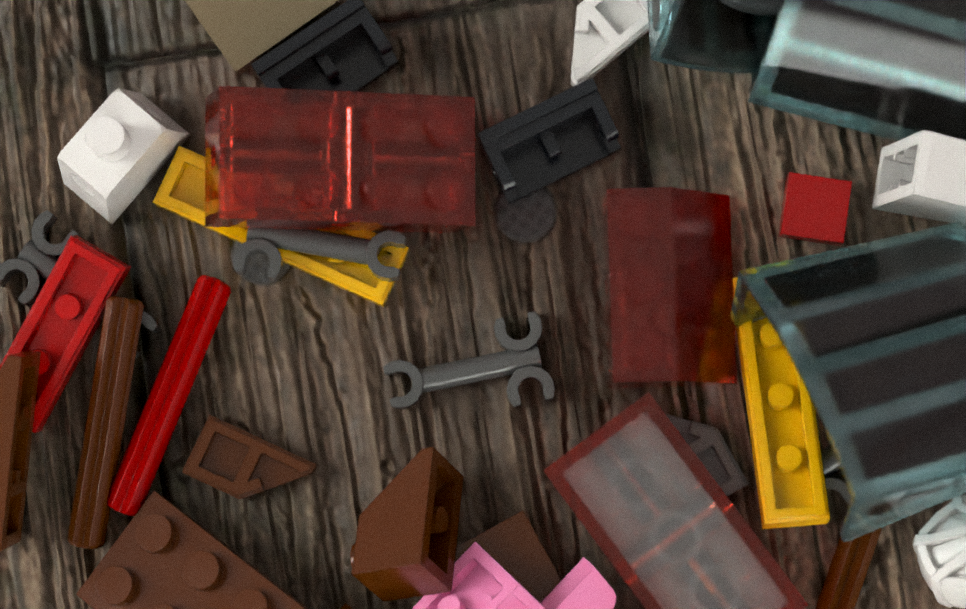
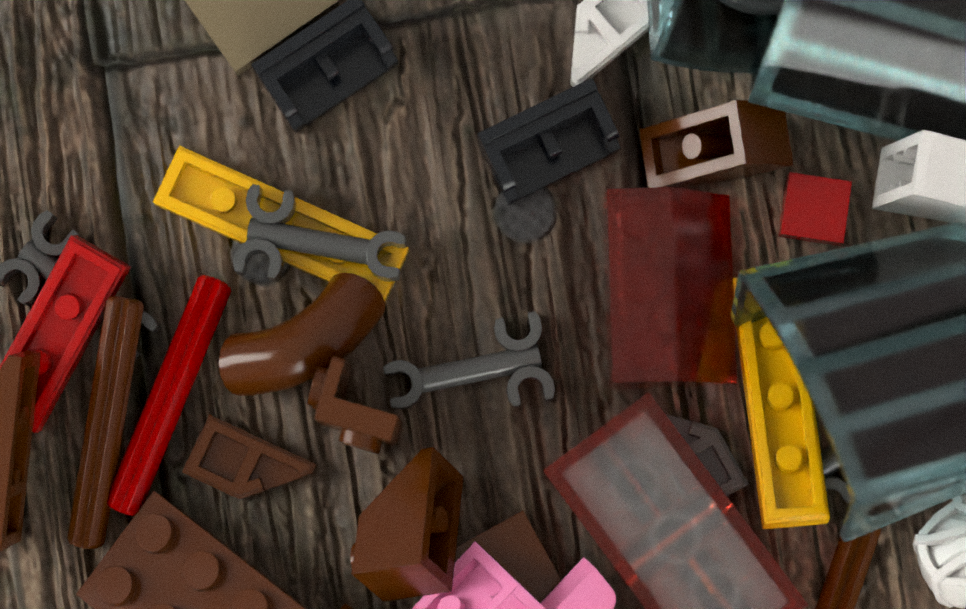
white torso [57,88,190,224] -> none
clear red brick [205,86,475,233] -> none
none -> reddish brown cylinder [218,273,385,396]
none -> reddish brown bracket [307,356,403,454]
none -> reddish brown slope [639,100,794,191]

